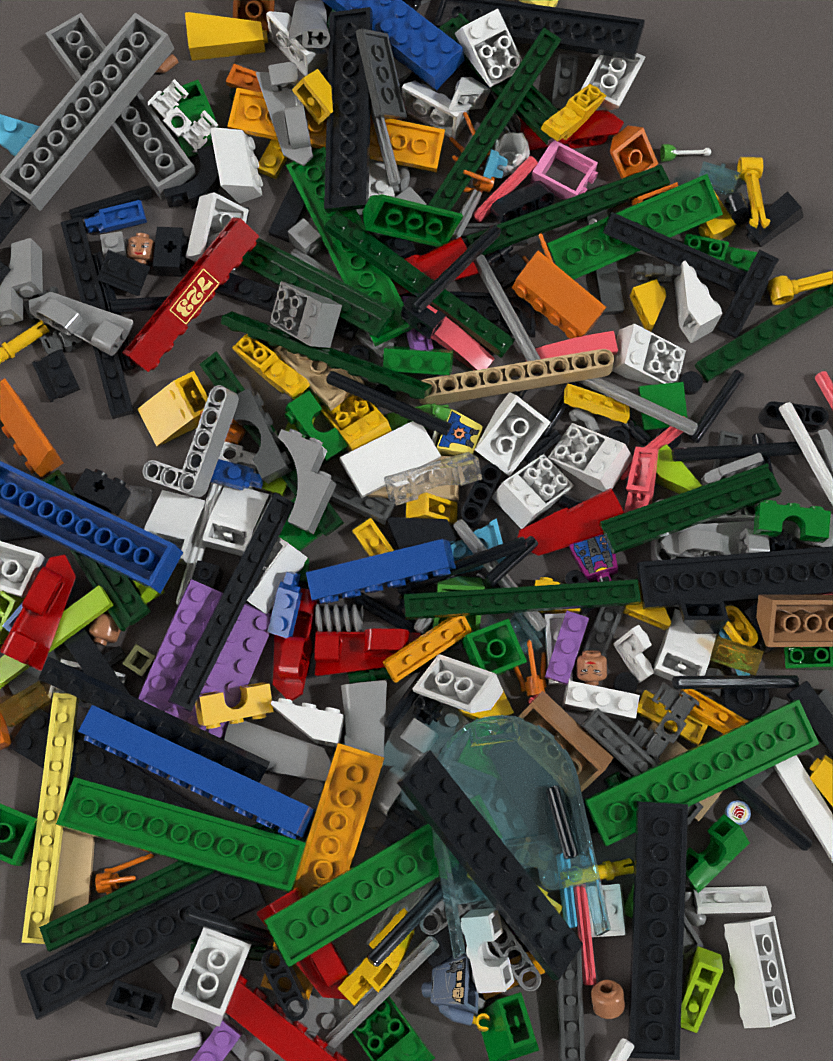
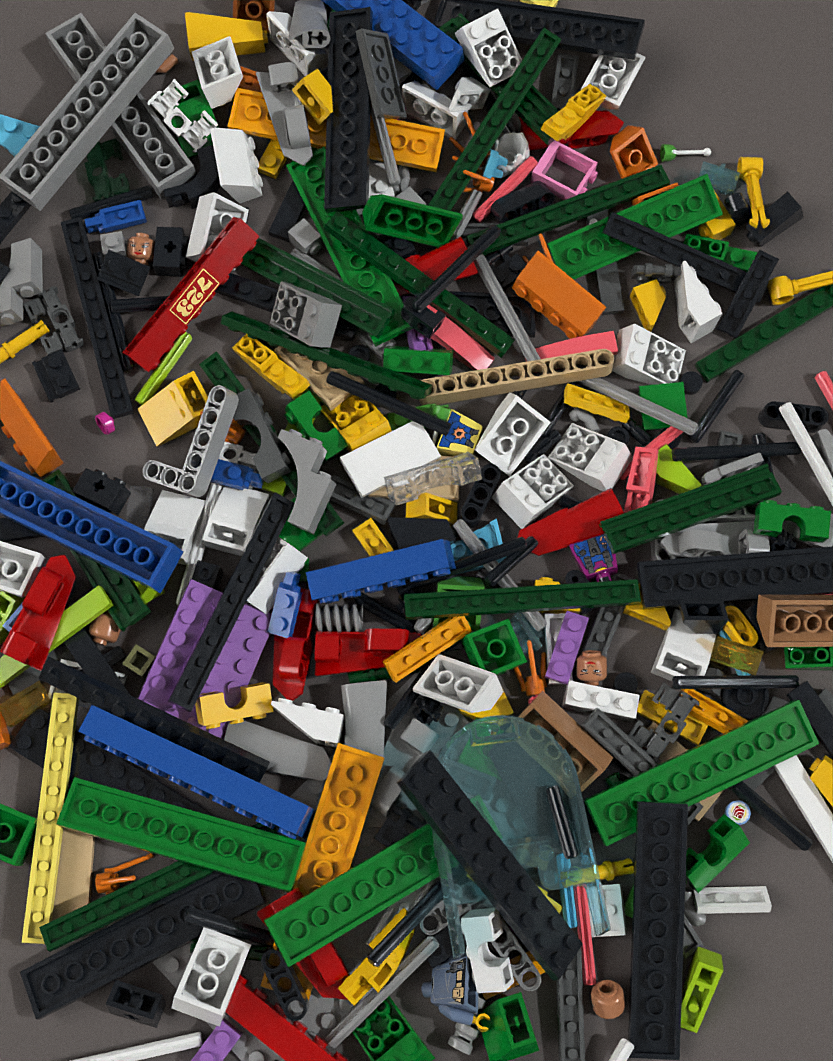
light grey panel [29,292,134,356] -> none
white plate [613,625,655,683] -> none
white slope [724,916,796,1028] -> none
none -> clear green piece [84,138,130,201]
none -> dark pink tile [95,412,115,435]
none -> lime axle [135,332,192,405]
none -> white slope [192,36,243,109]
none -> light grey wheel [447,1023,480,1055]

